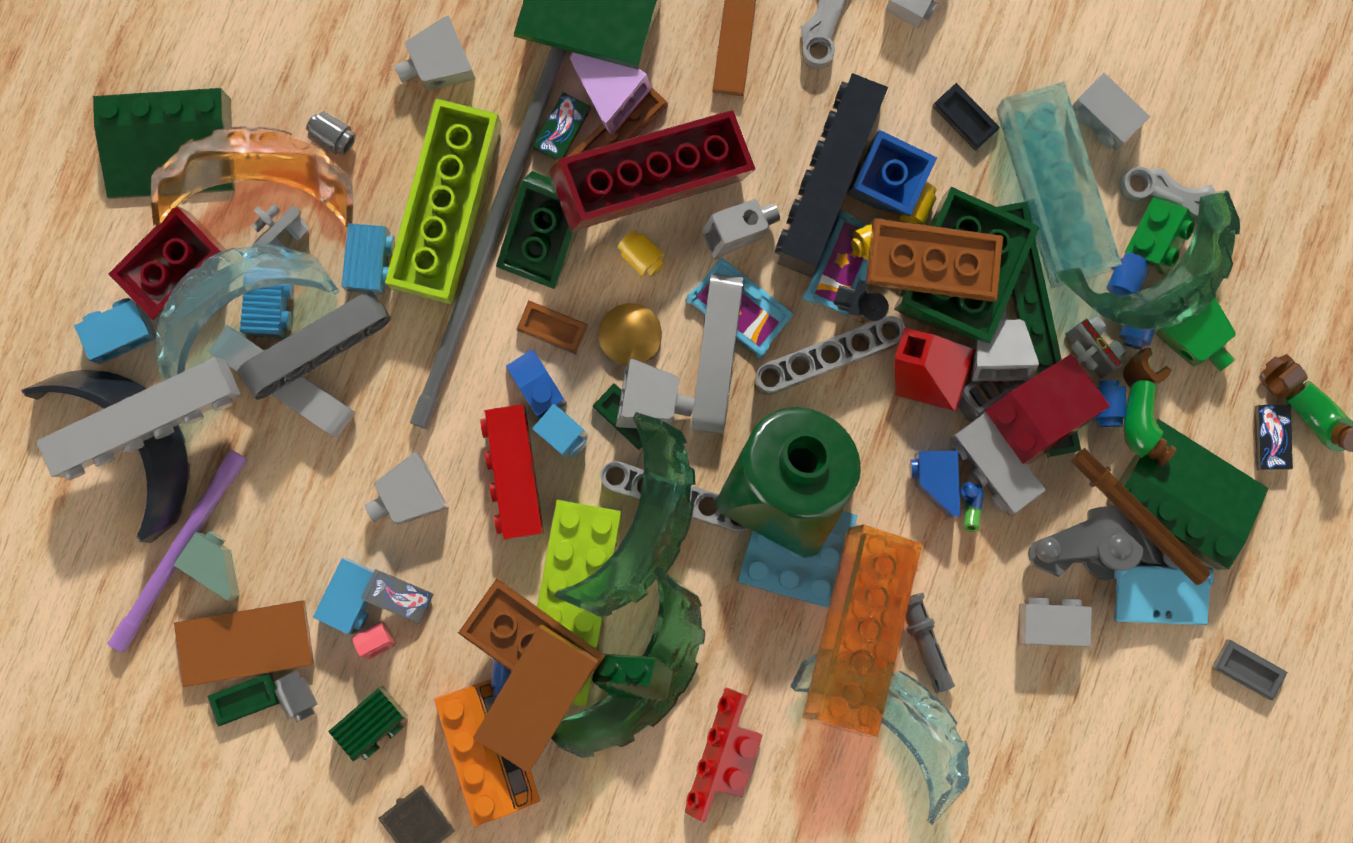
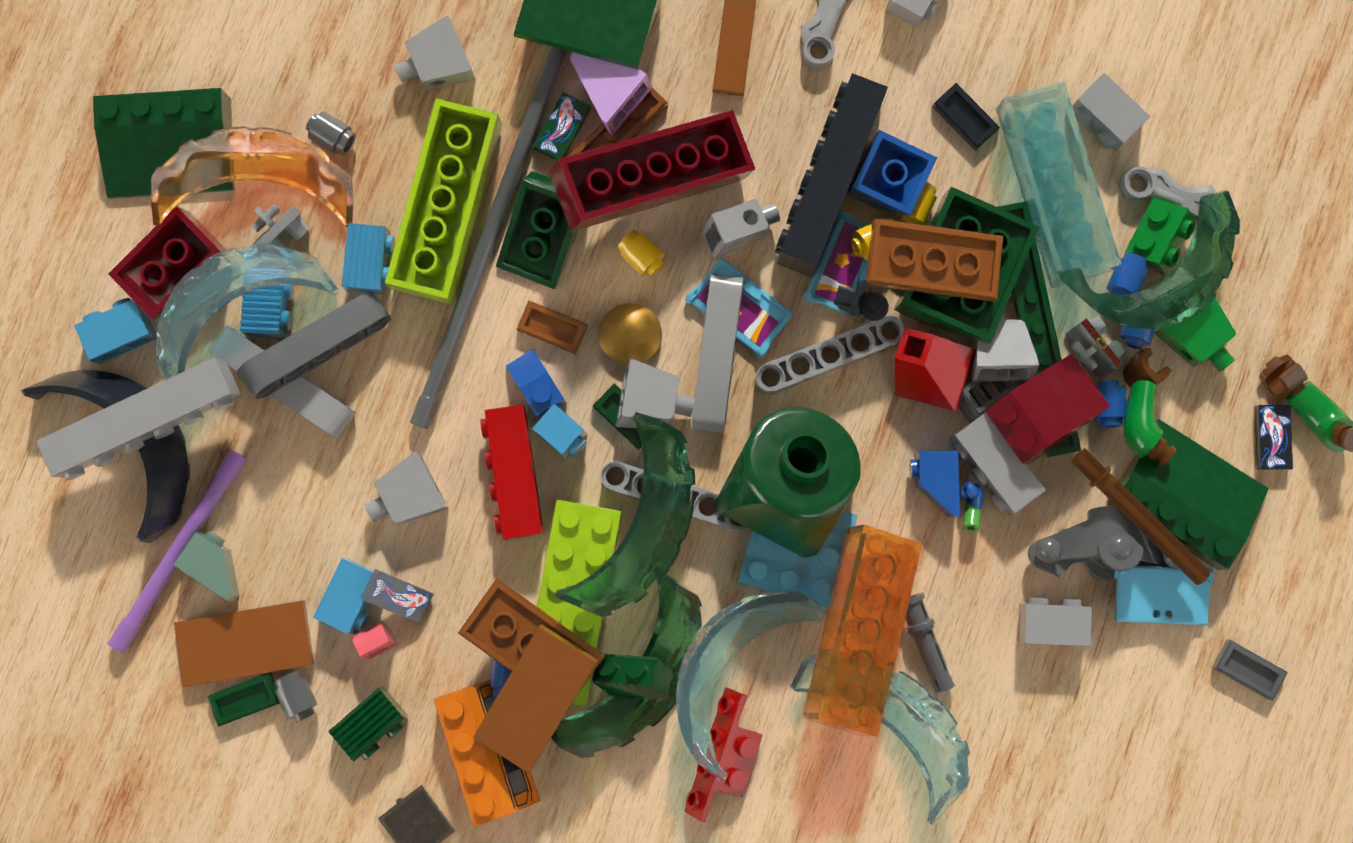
none -> clear light blue windscreen [676,590,828,783]

